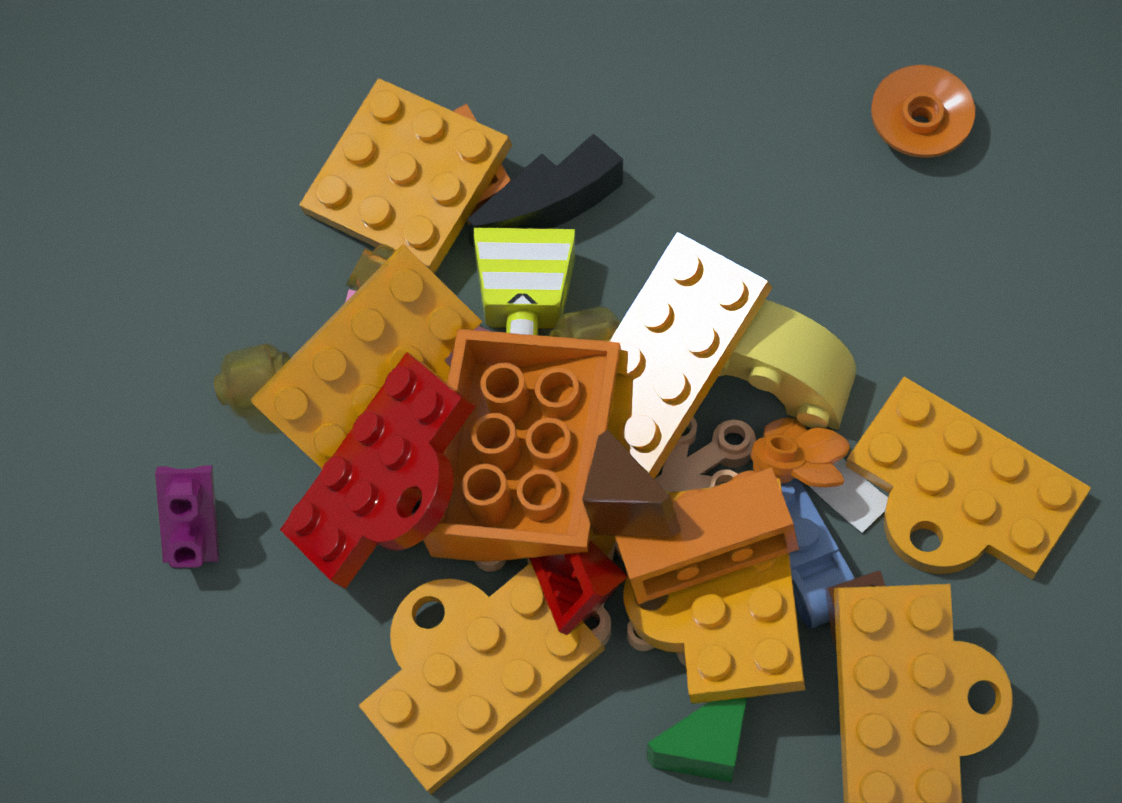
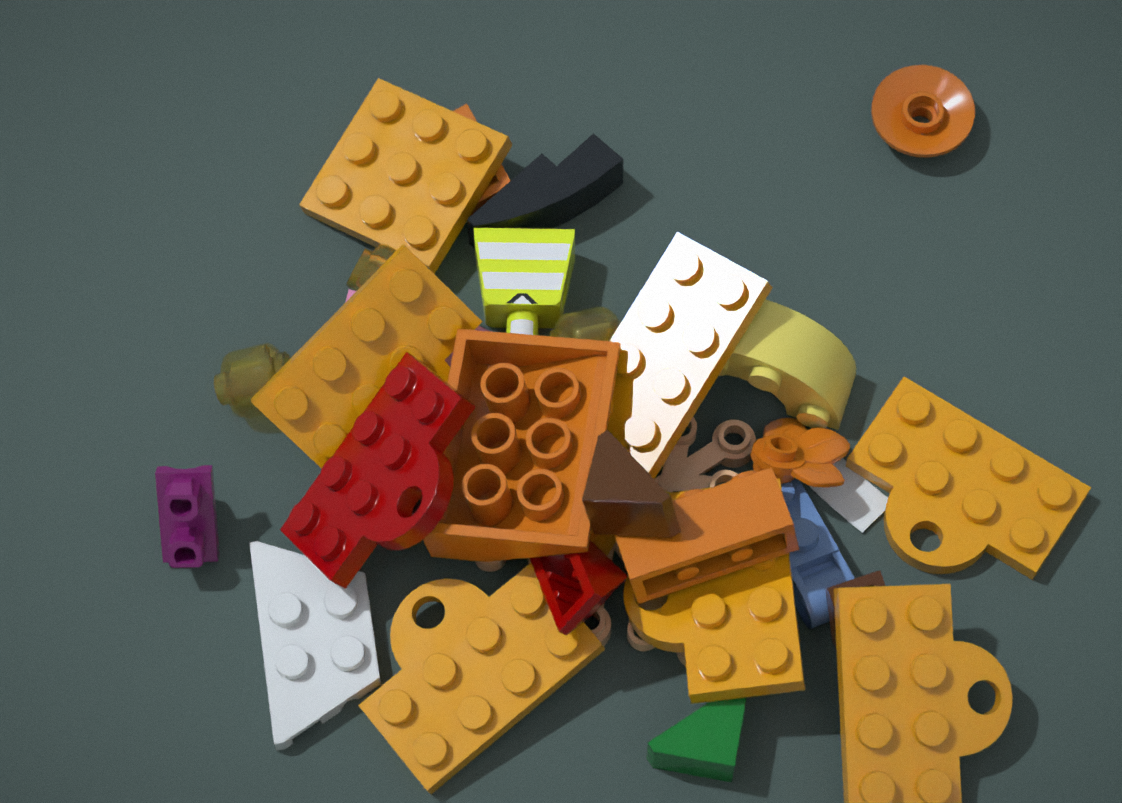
none -> white wing [249,541,381,751]

